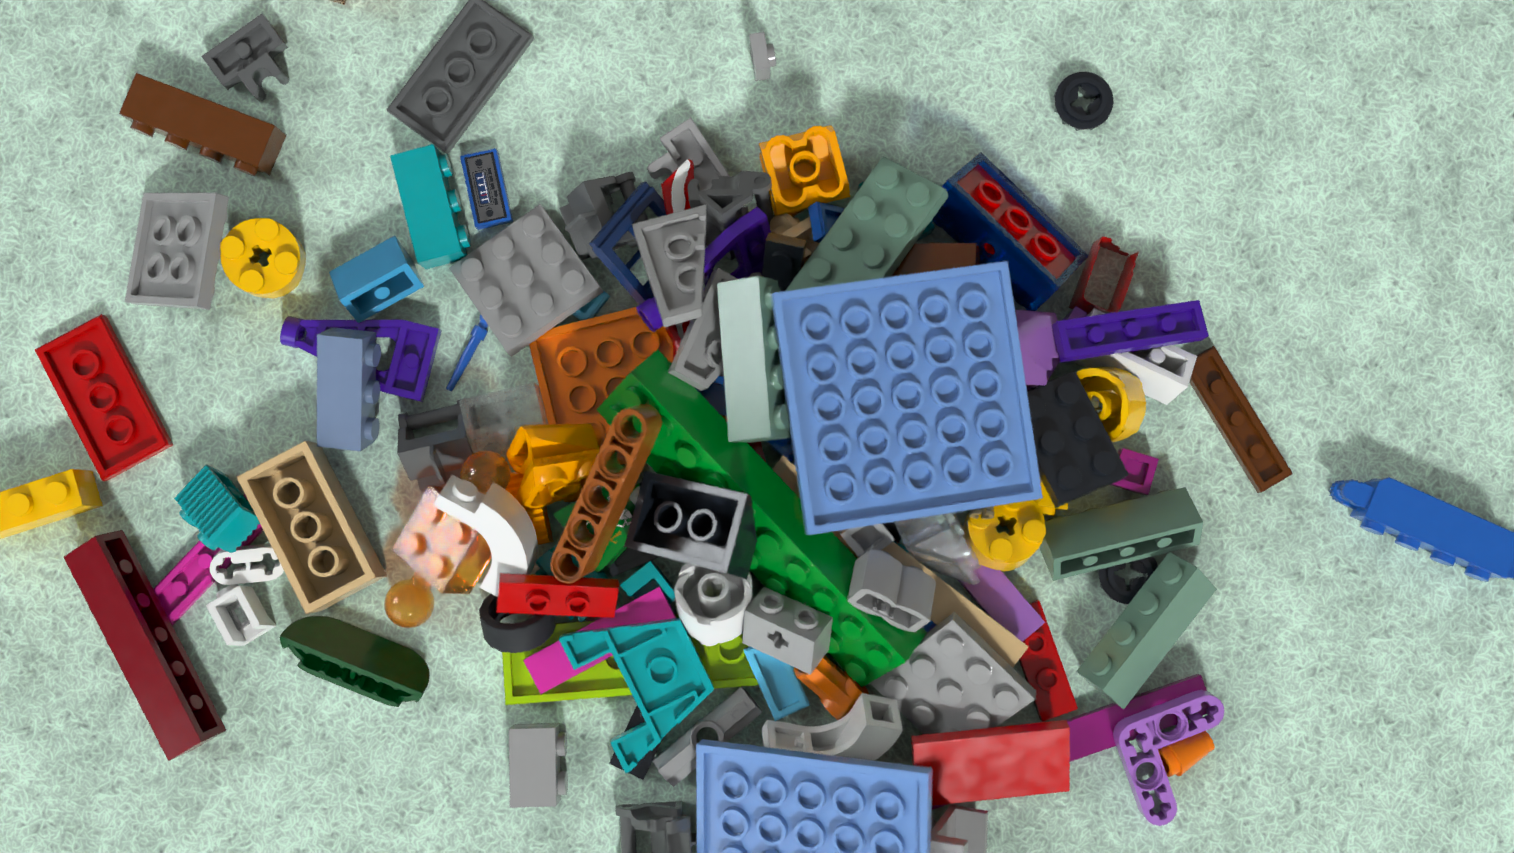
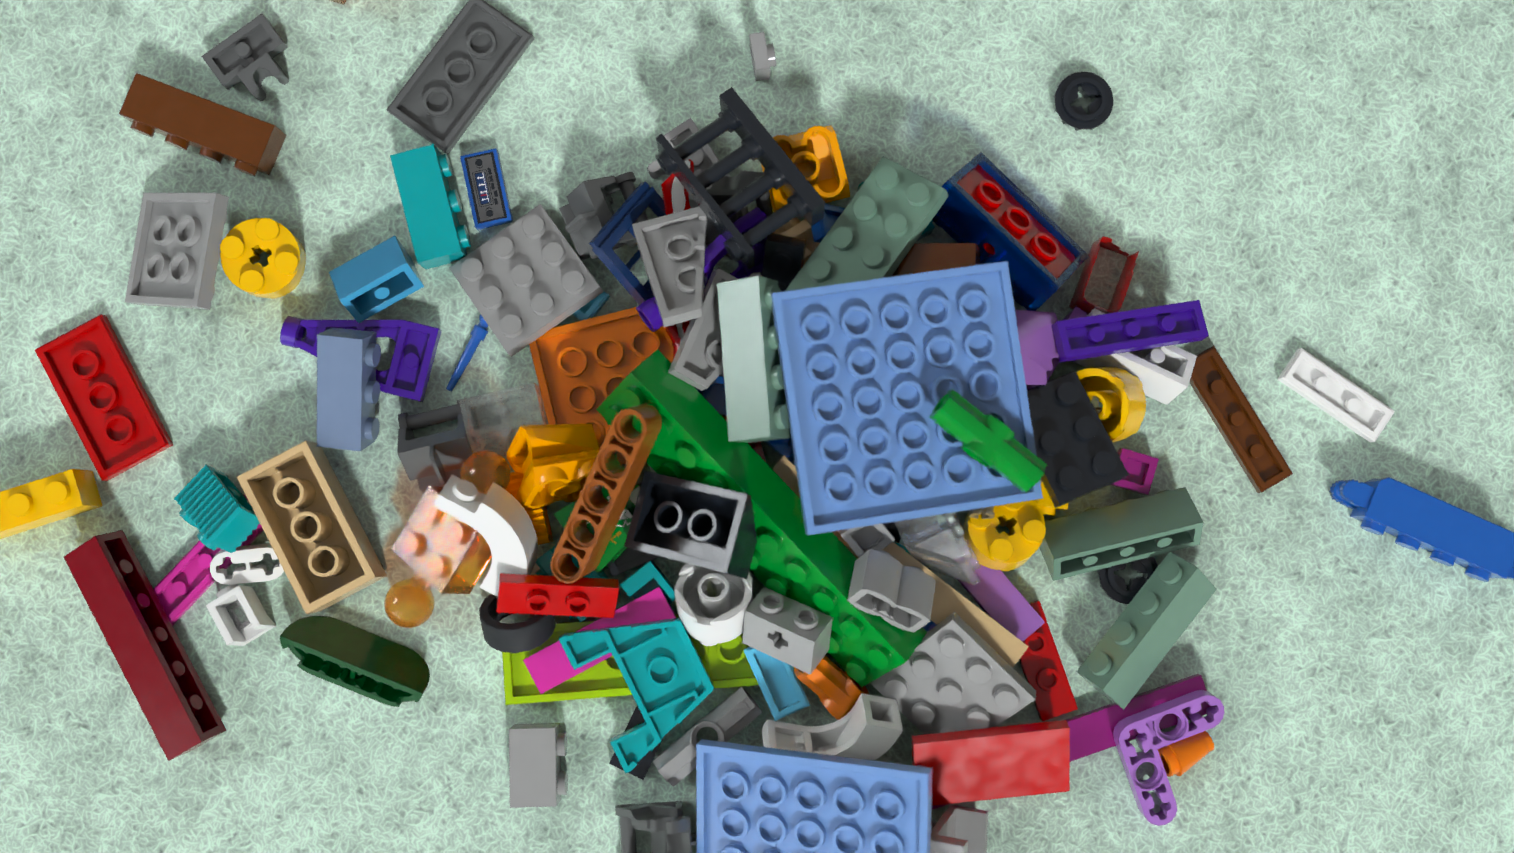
none -> black fence [655,87,825,270]
none -> green piece [929,390,1047,492]
none -> white tile [1277,348,1395,442]

